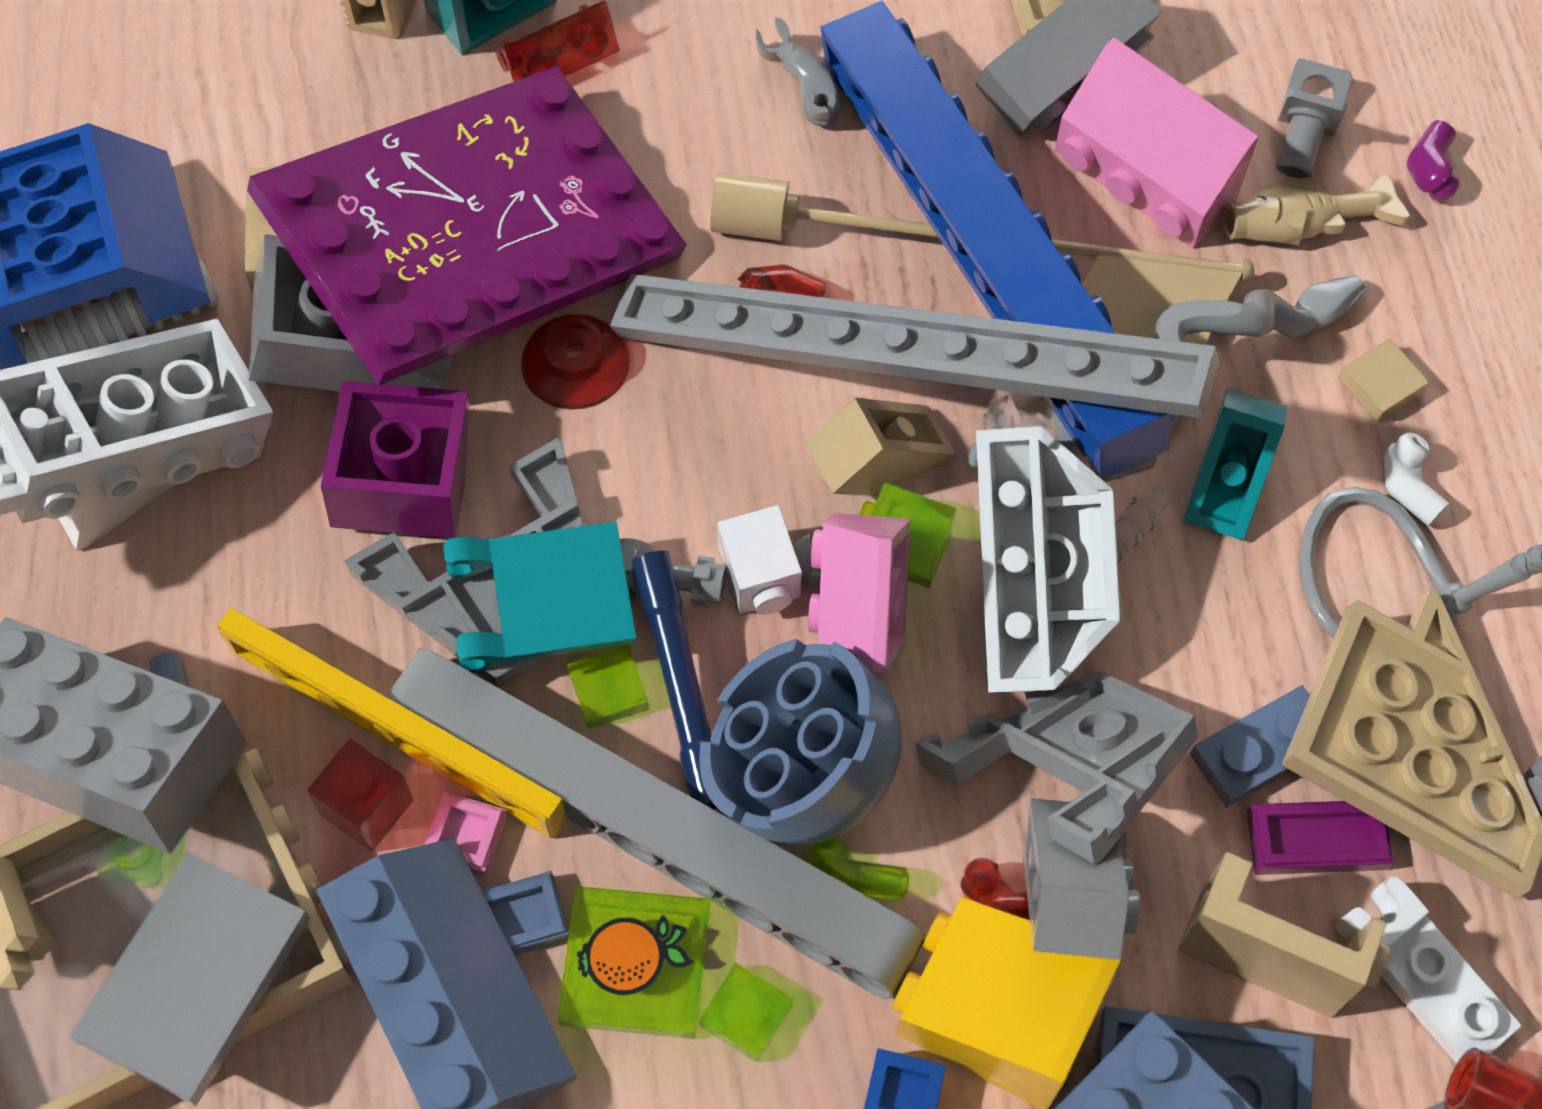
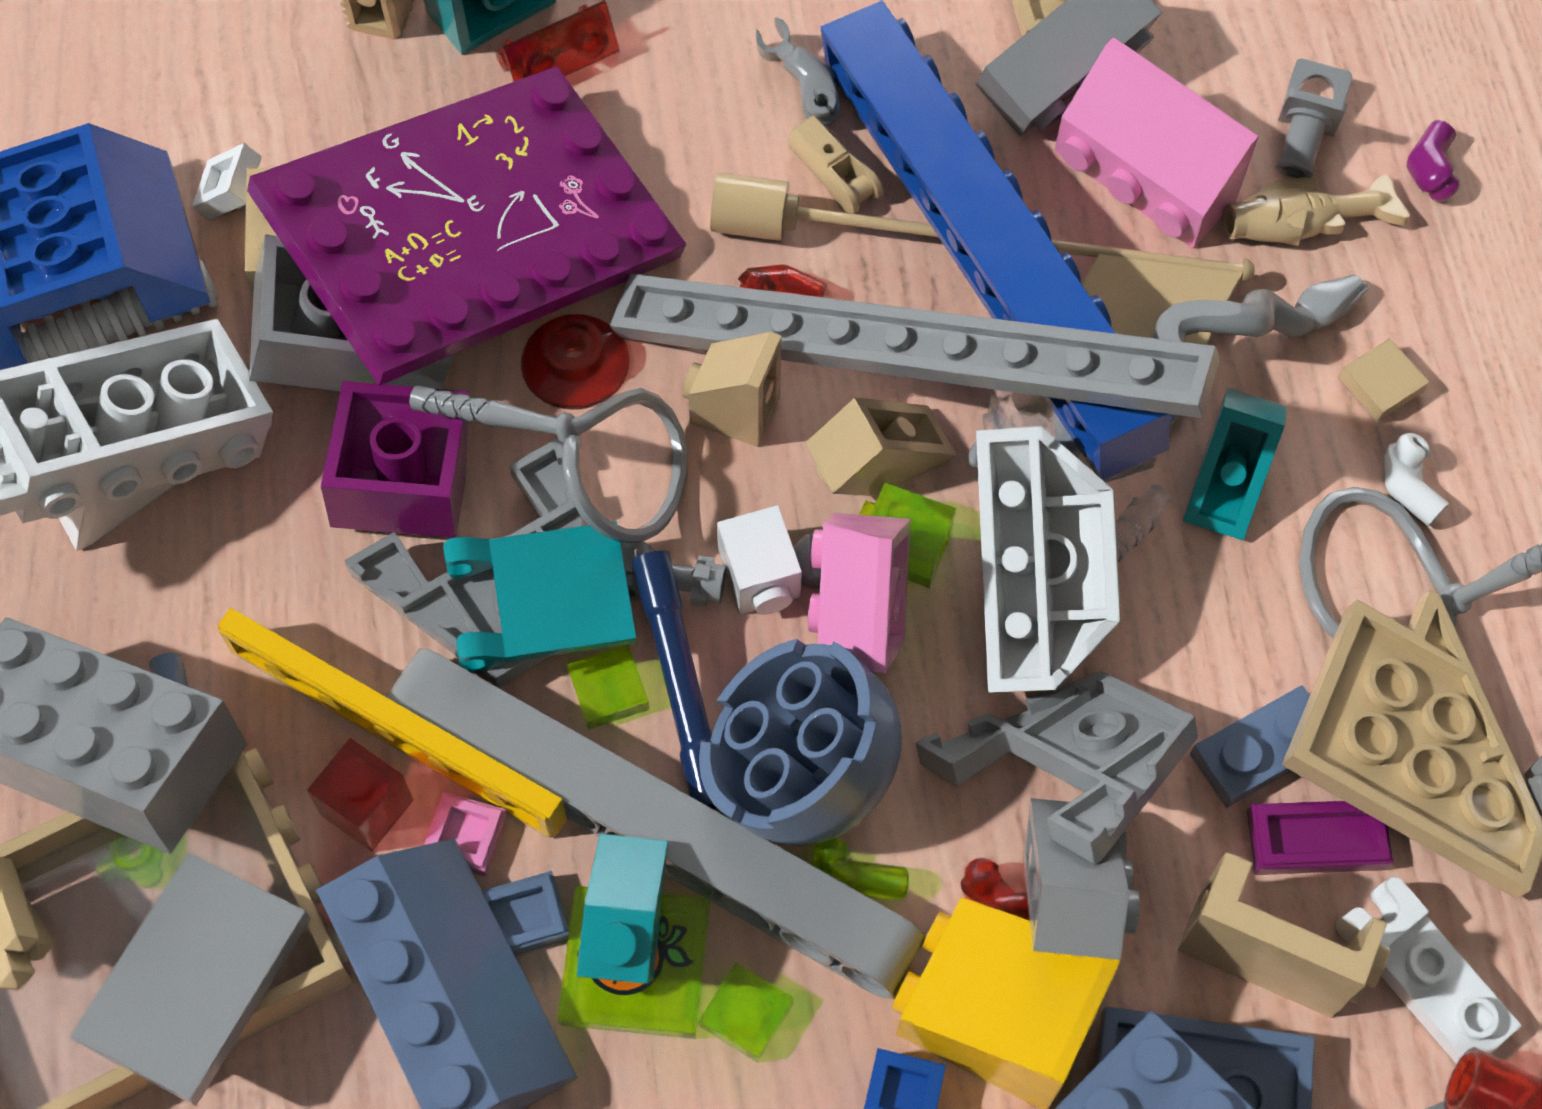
none -> white plate [192,143,262,220]
none -> light grey piece [409,385,687,543]
none -> teal slope [576,834,669,984]
none -> tan slope [682,332,782,447]
none -> tan bar [788,115,883,214]

